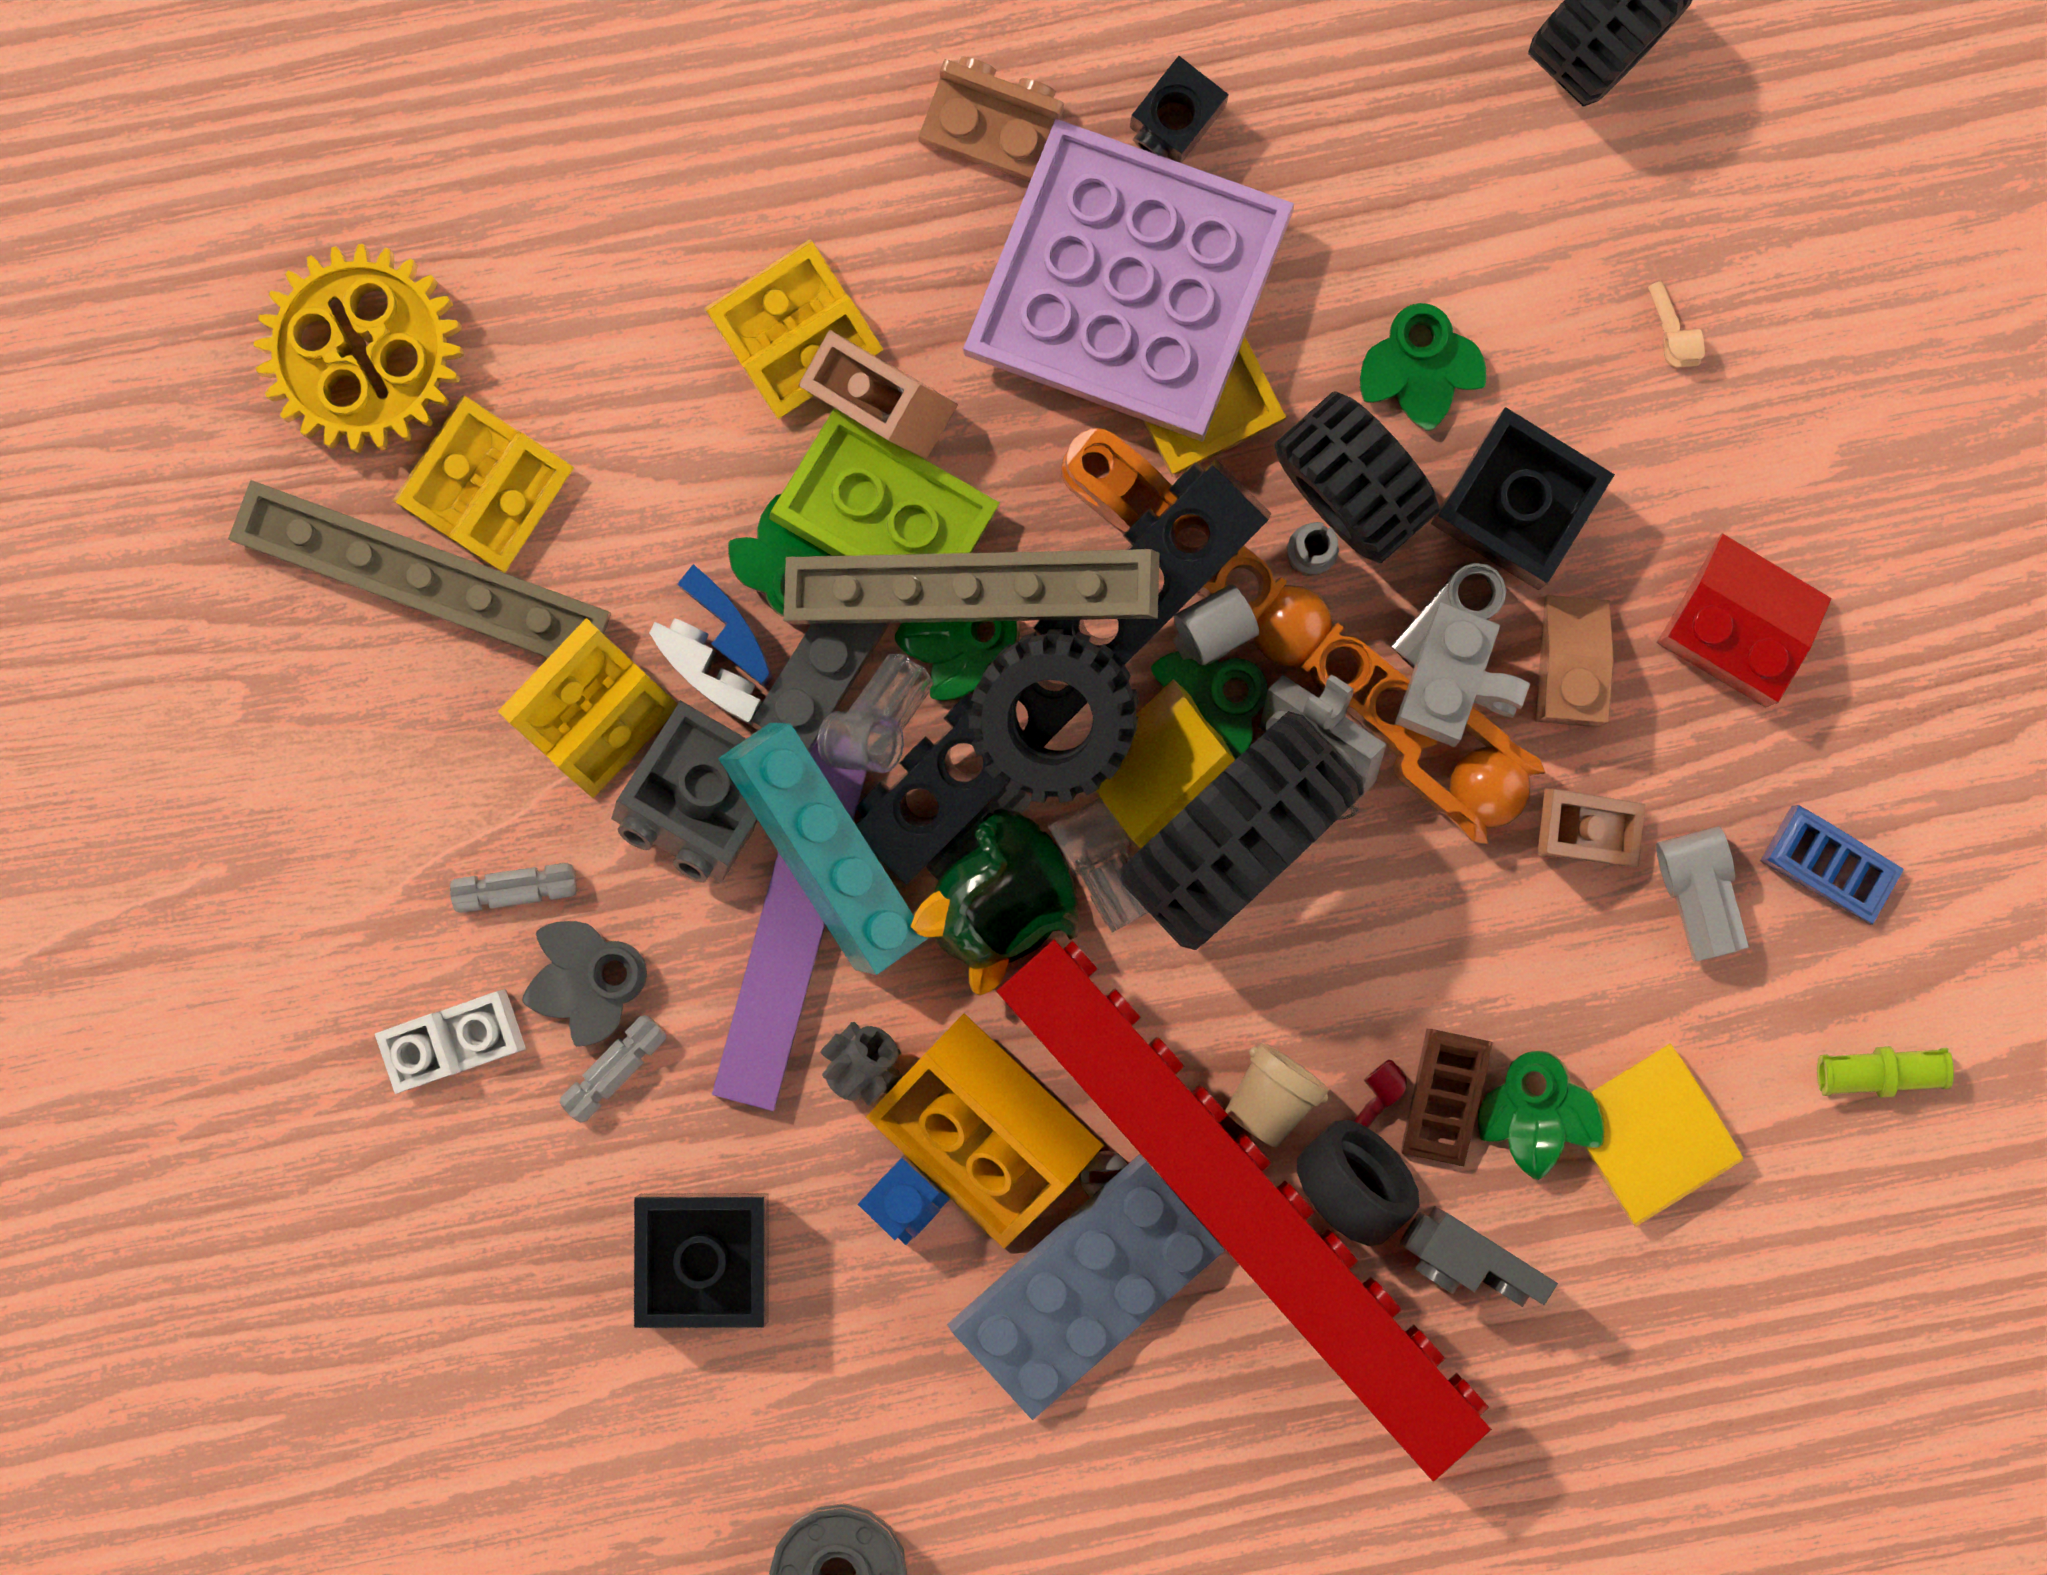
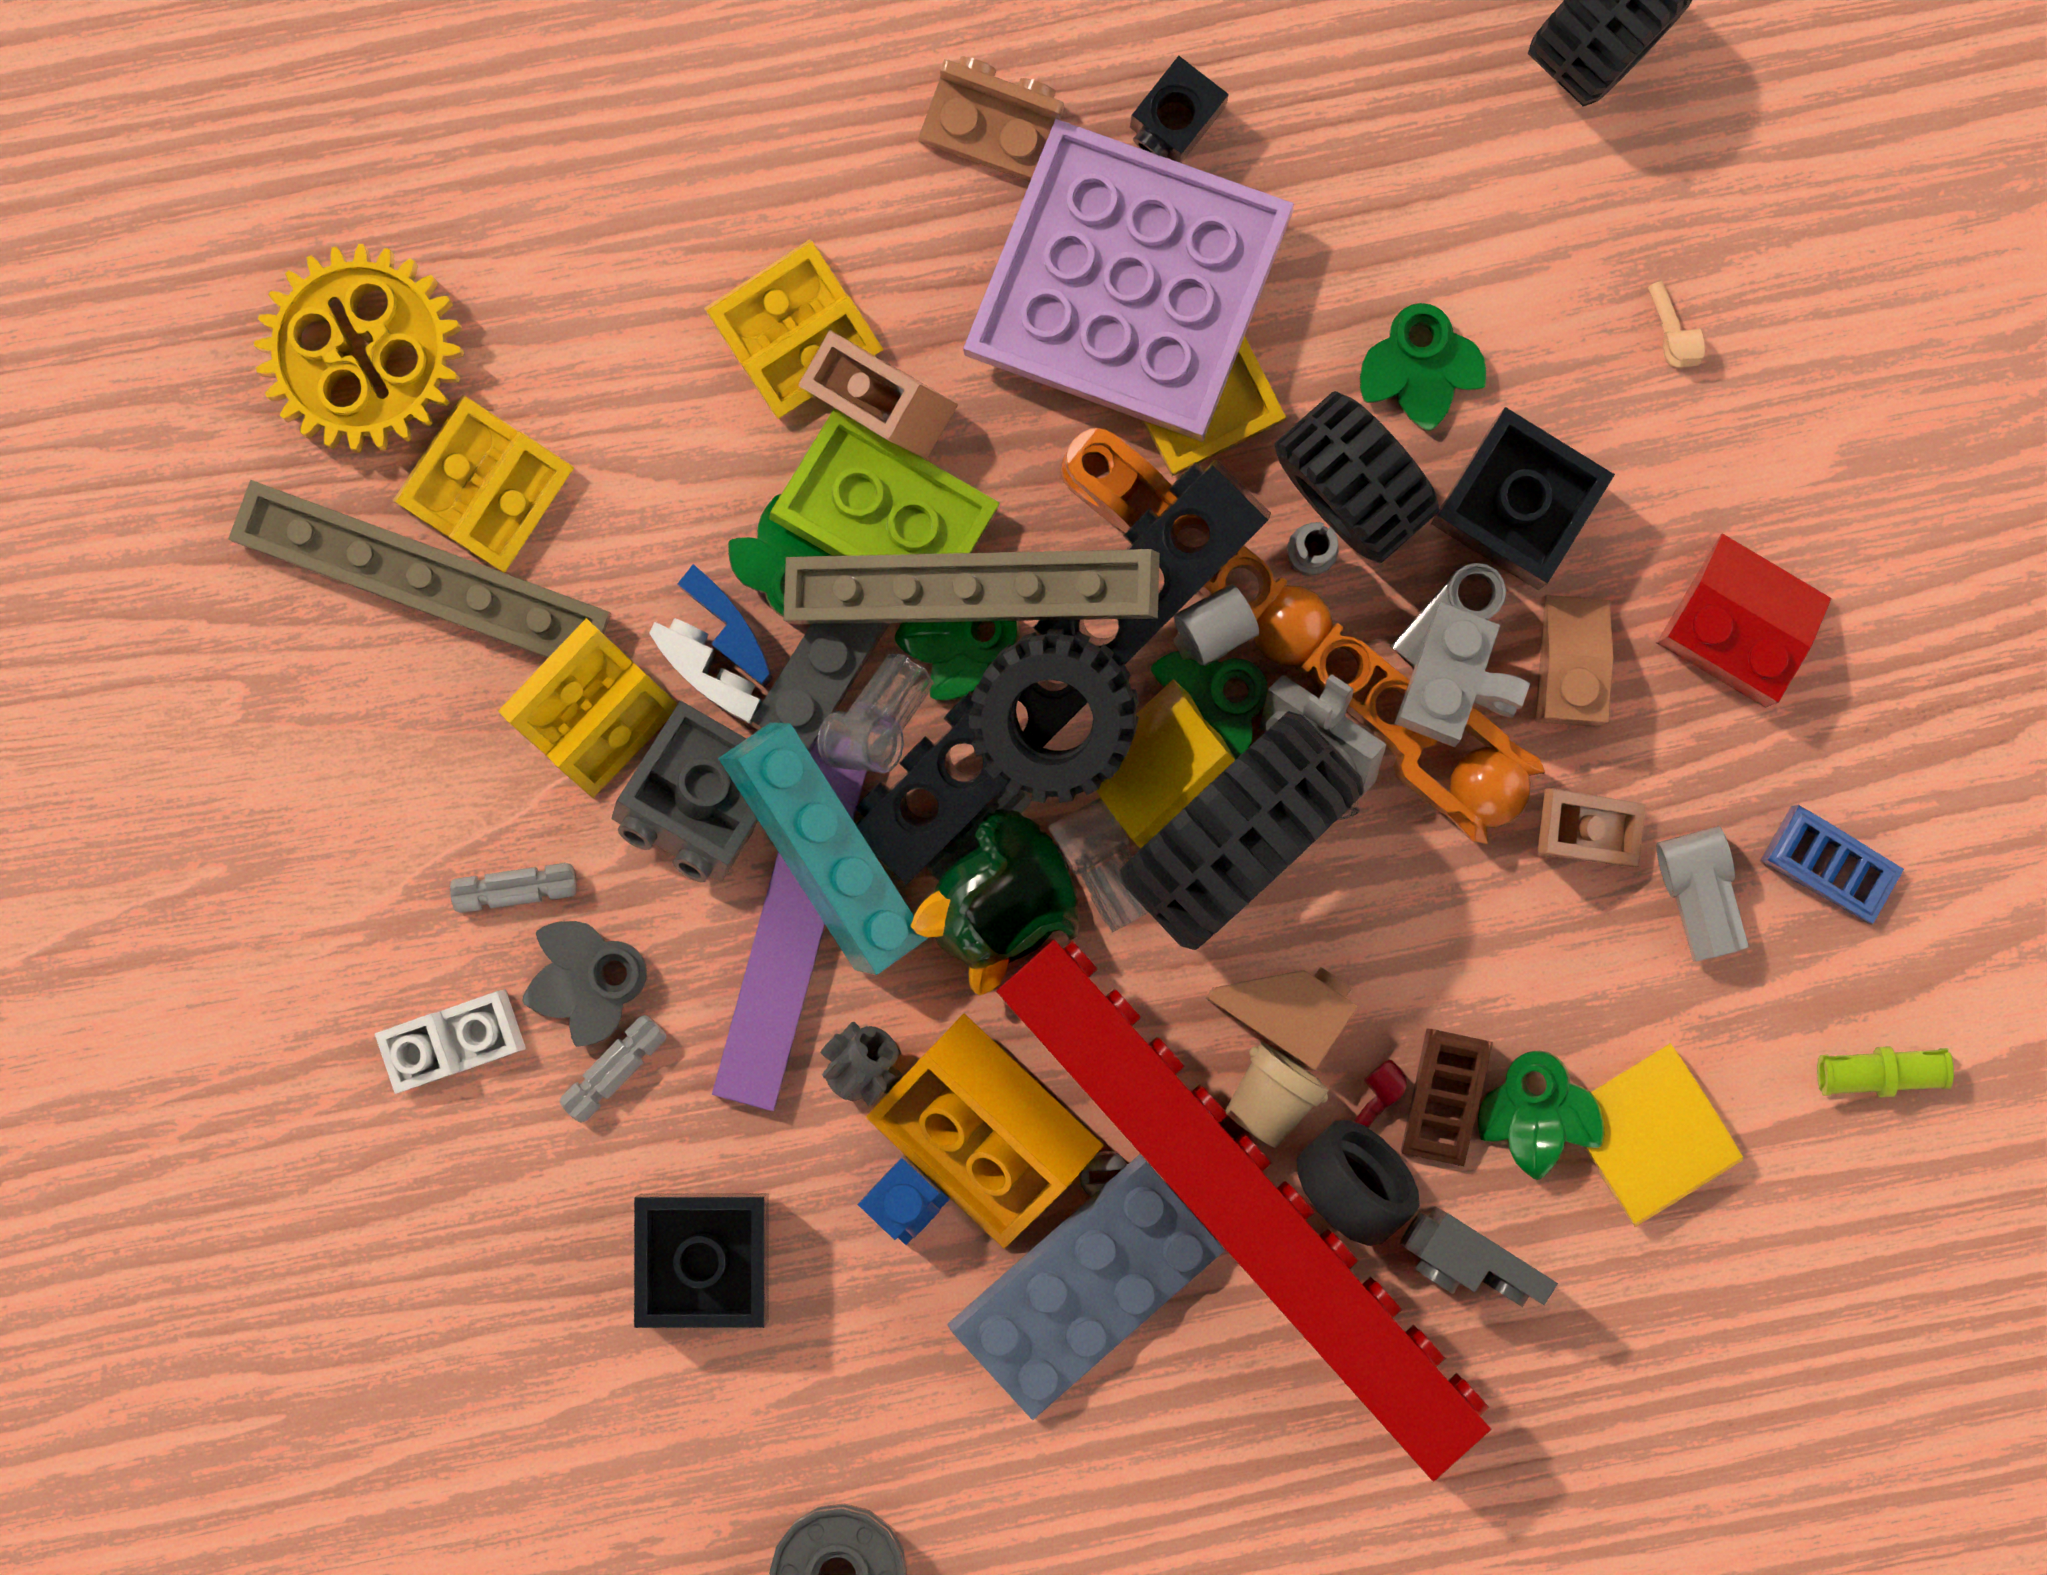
none -> nougat slope [1206,967,1358,1070]

